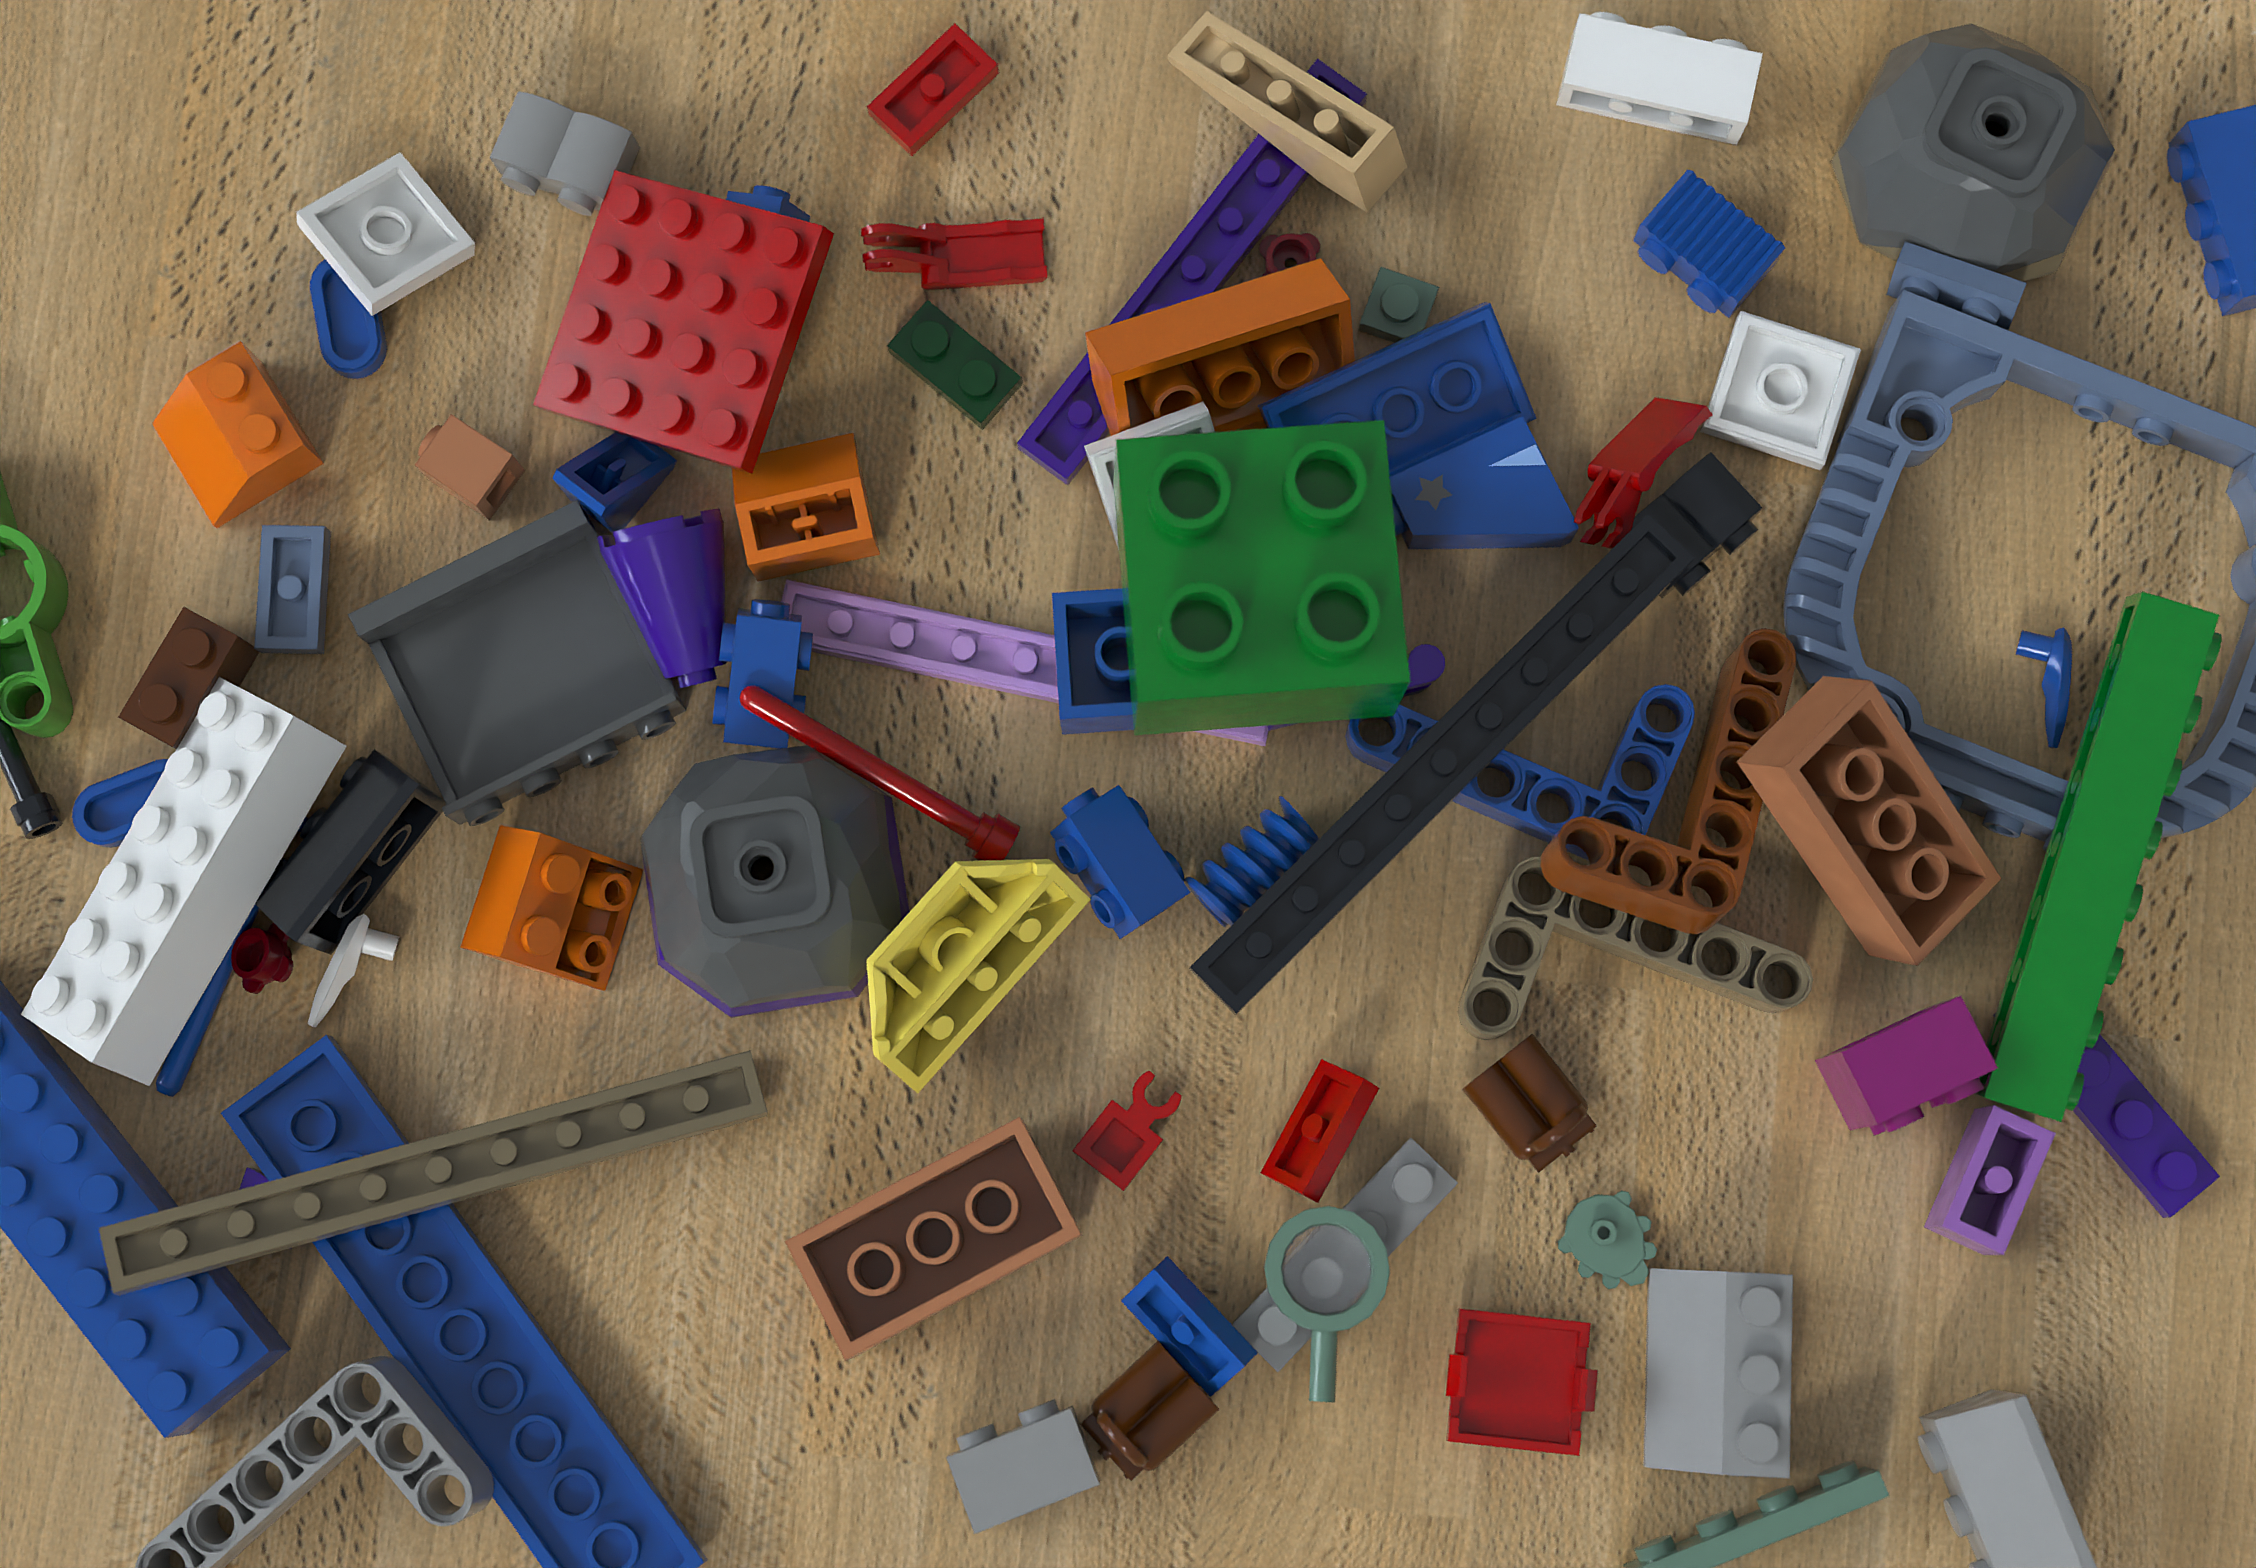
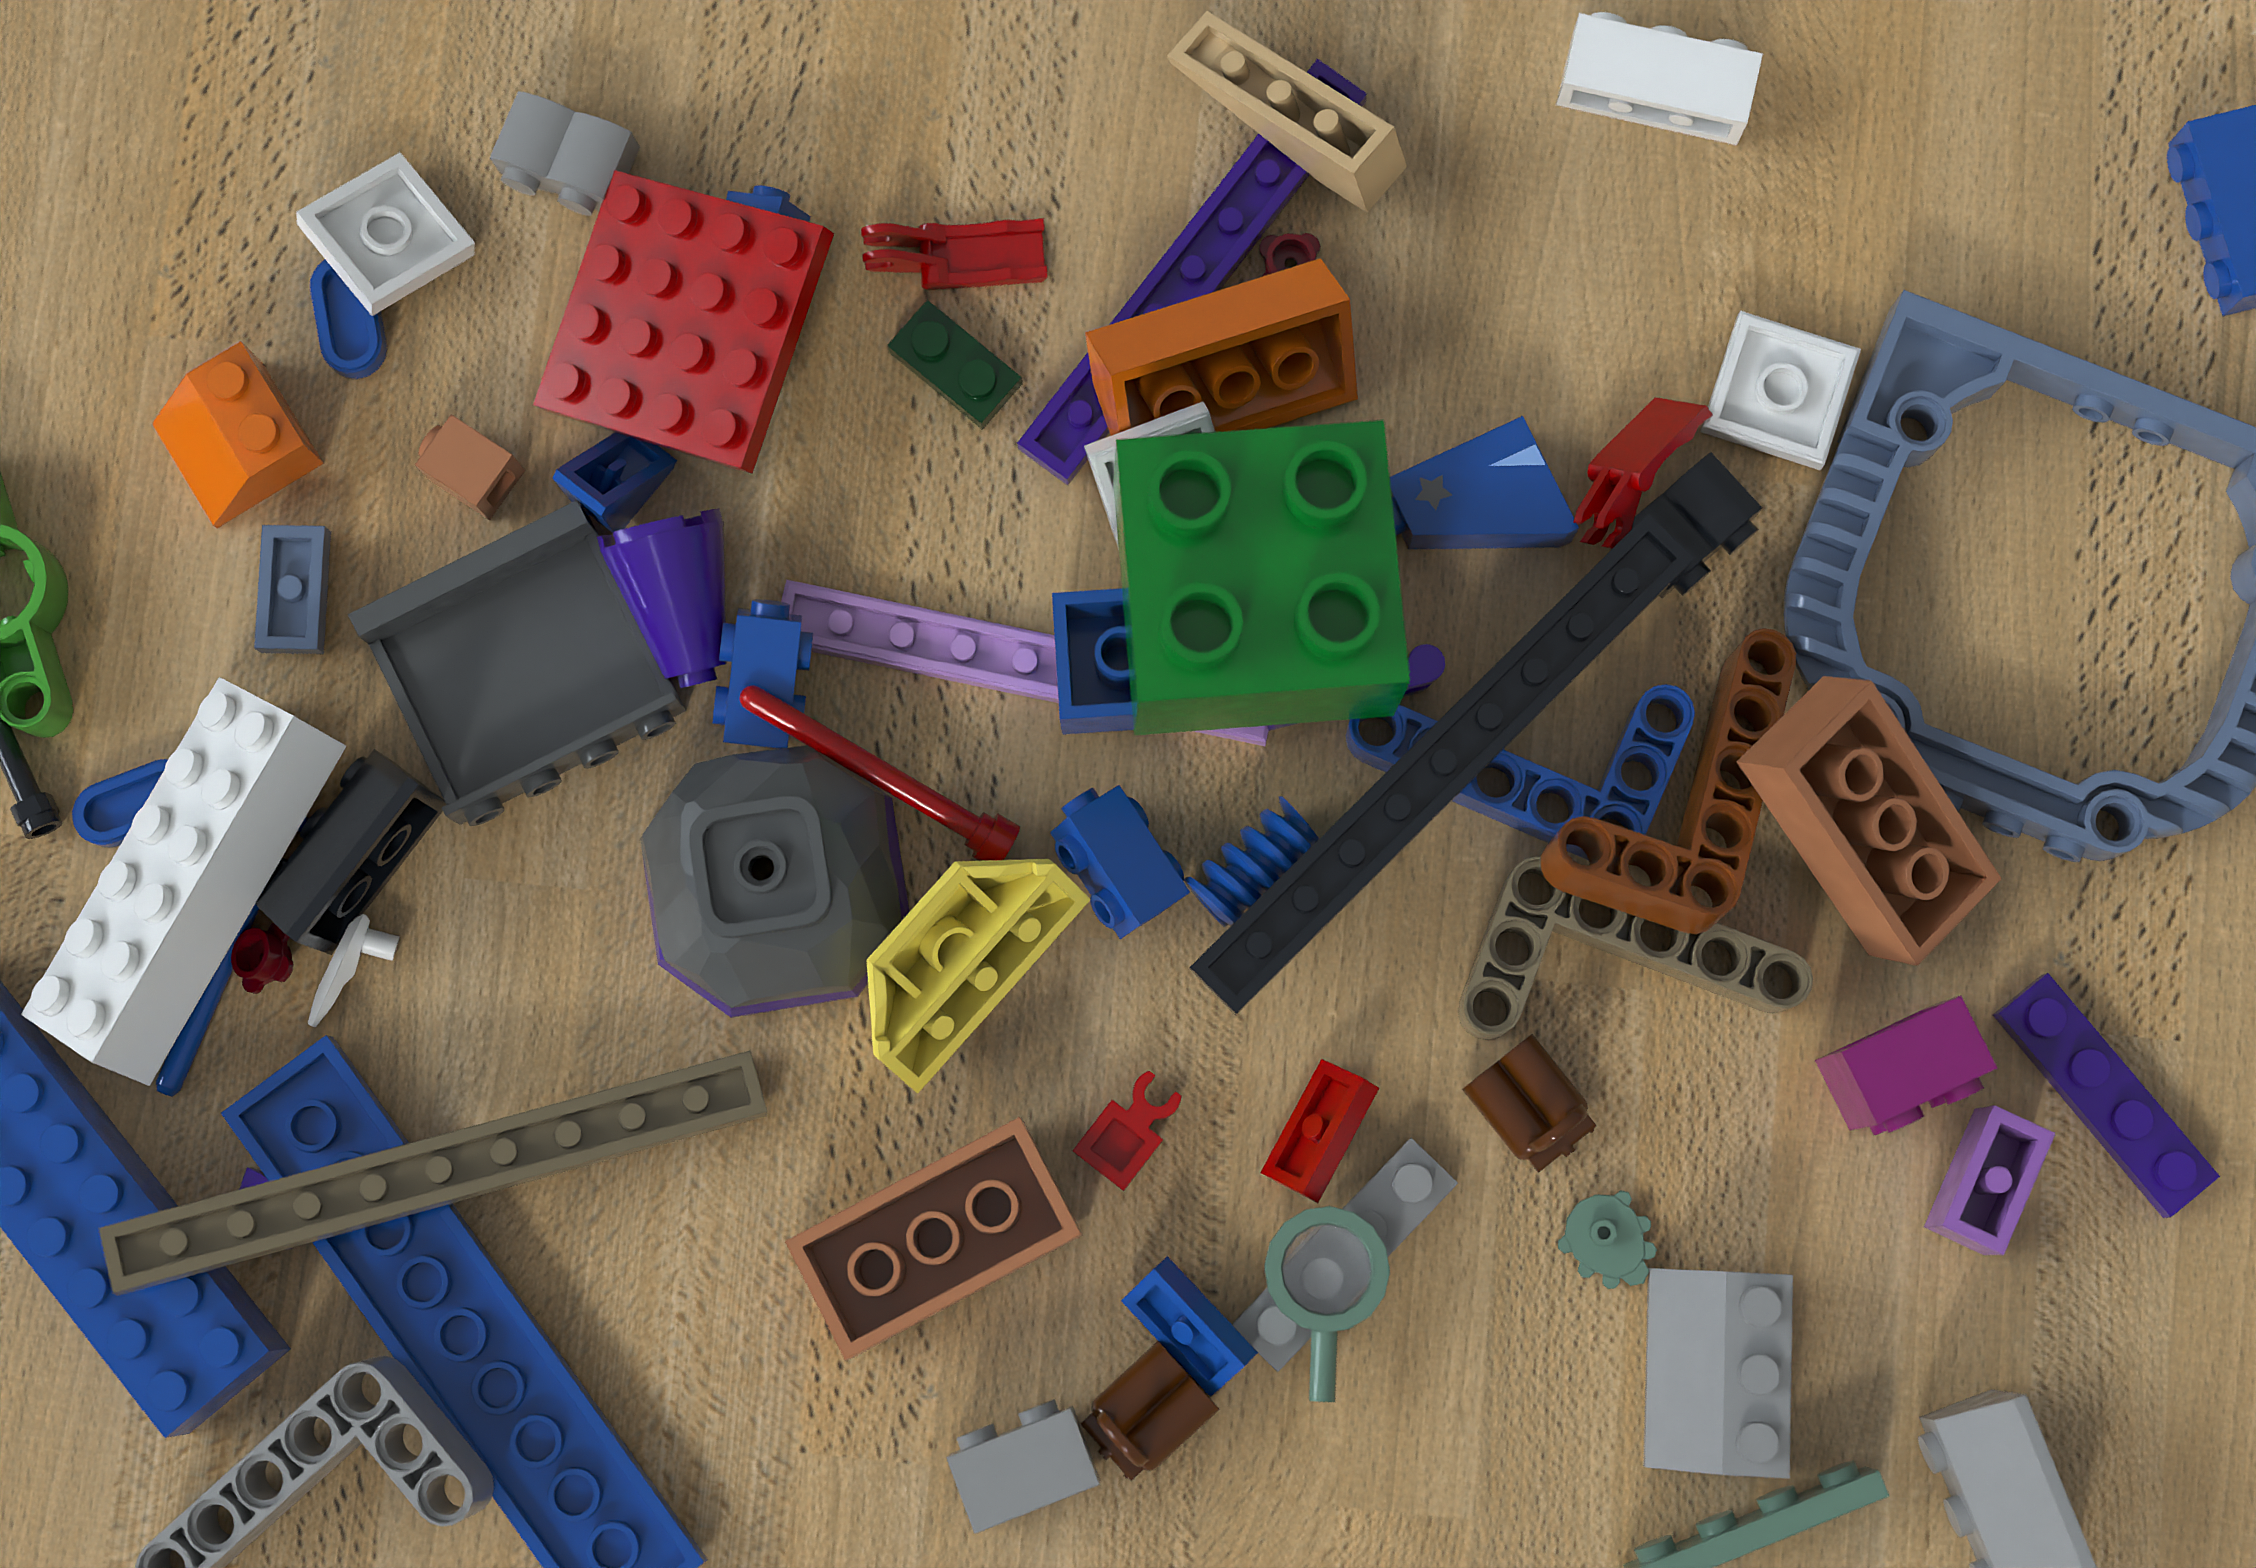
reddish brown brick [118,607,259,749] -> none
orange slope [460,825,643,991] -> none
orange slope [732,433,880,582] -> none
red plate [867,23,999,156] -> none
blue tile [1257,302,1537,477] -> none
sand green plate [1358,267,1439,343] -> none
red piece [1446,1308,1598,1456] -> none
blue brick [1633,170,1785,318] -> none
dark grey rock [1831,23,2115,282] -> none
sand blue plate [1886,241,2027,330] -> none
green brick [1974,591,2222,1122] -> none
blue bar [2015,628,2072,749] -> none

